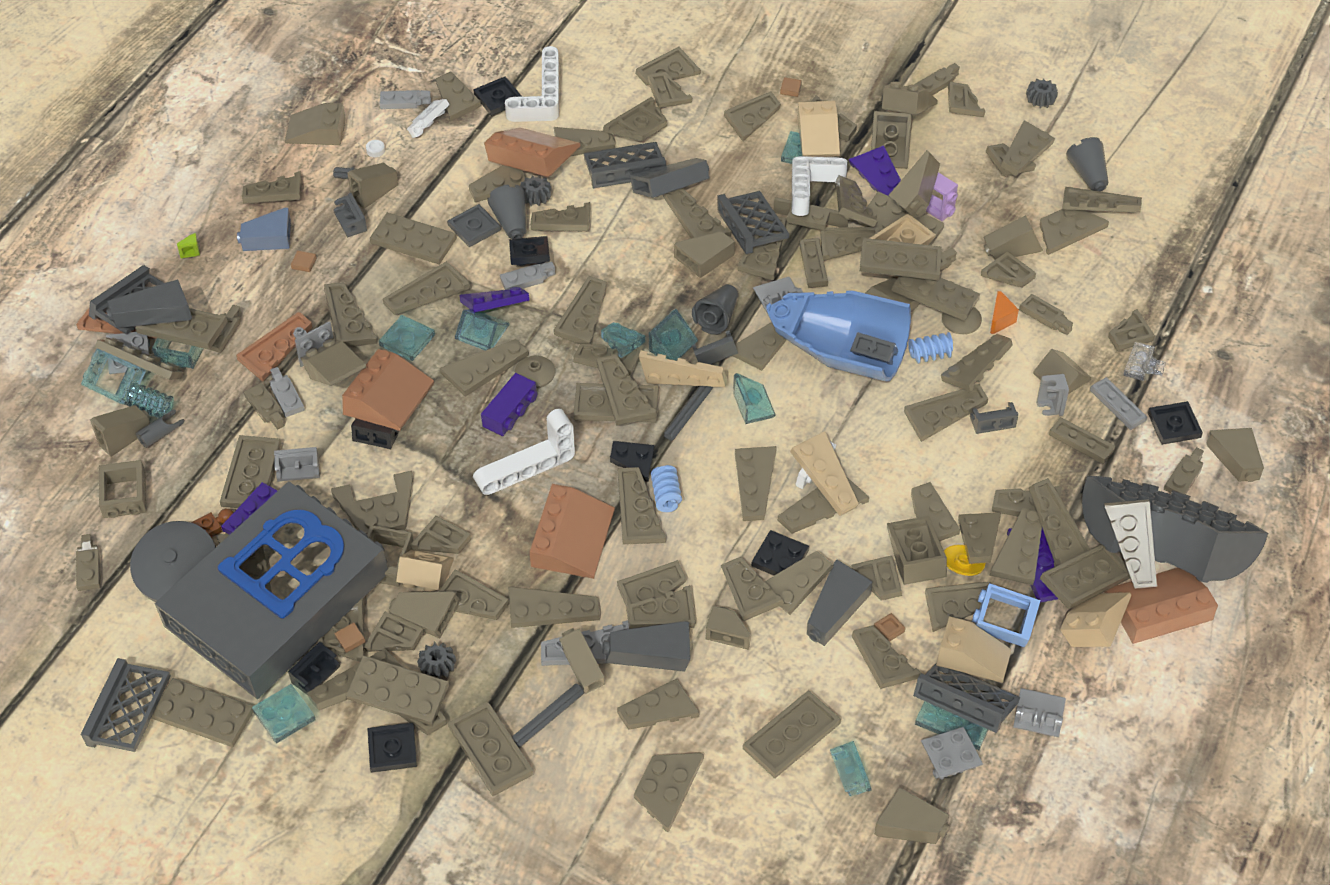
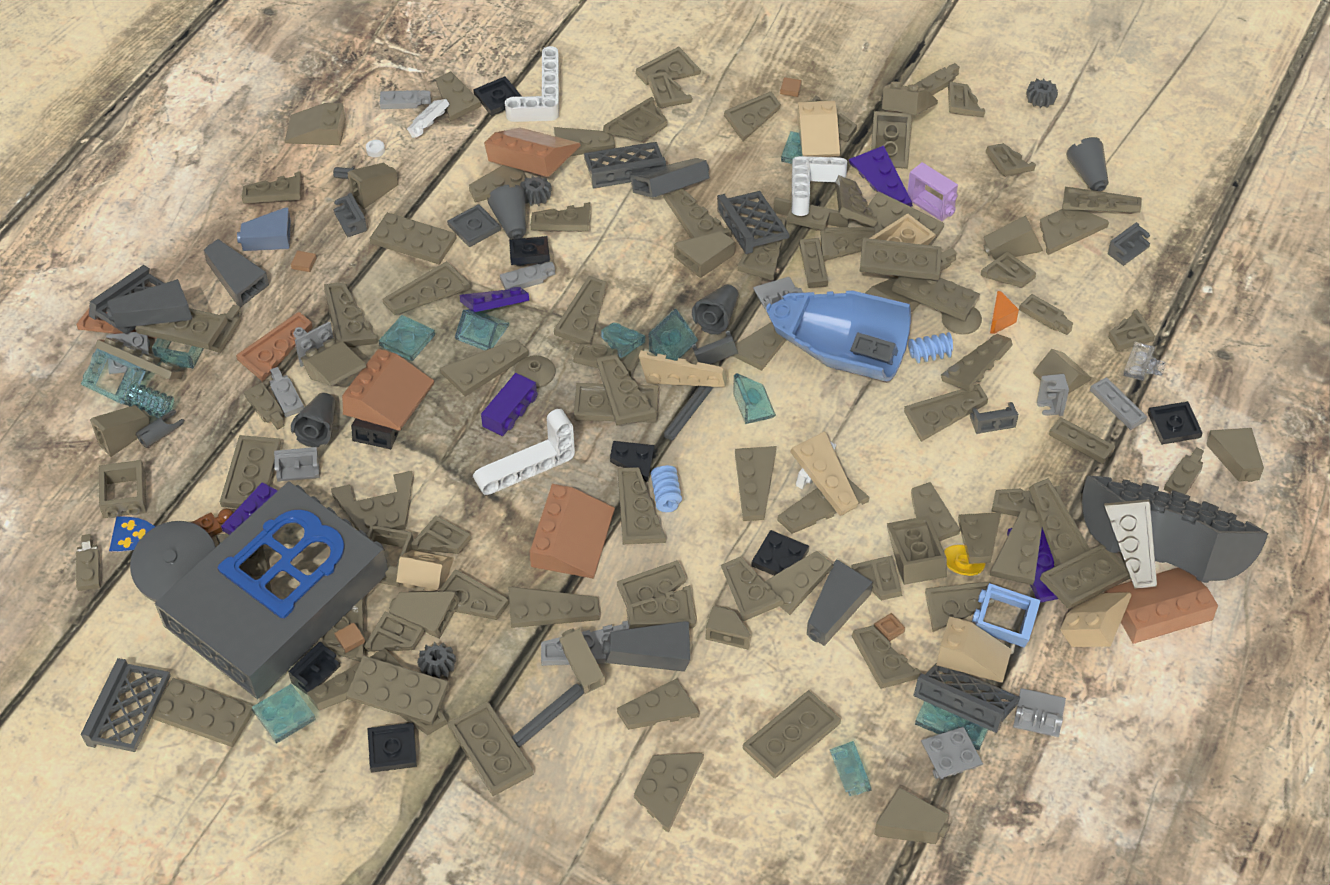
lime slope [177,233,200,259] -> none
dark tan slope [888,150,940,220] -> none
dark tan wing [1000,120,1055,176] -> none
none -> blue sticker [109,516,155,552]
none -> dark grey slope [204,239,269,308]
none -> dark grey cone [291,393,336,447]
none -> dark grey hinge [1108,222,1150,266]

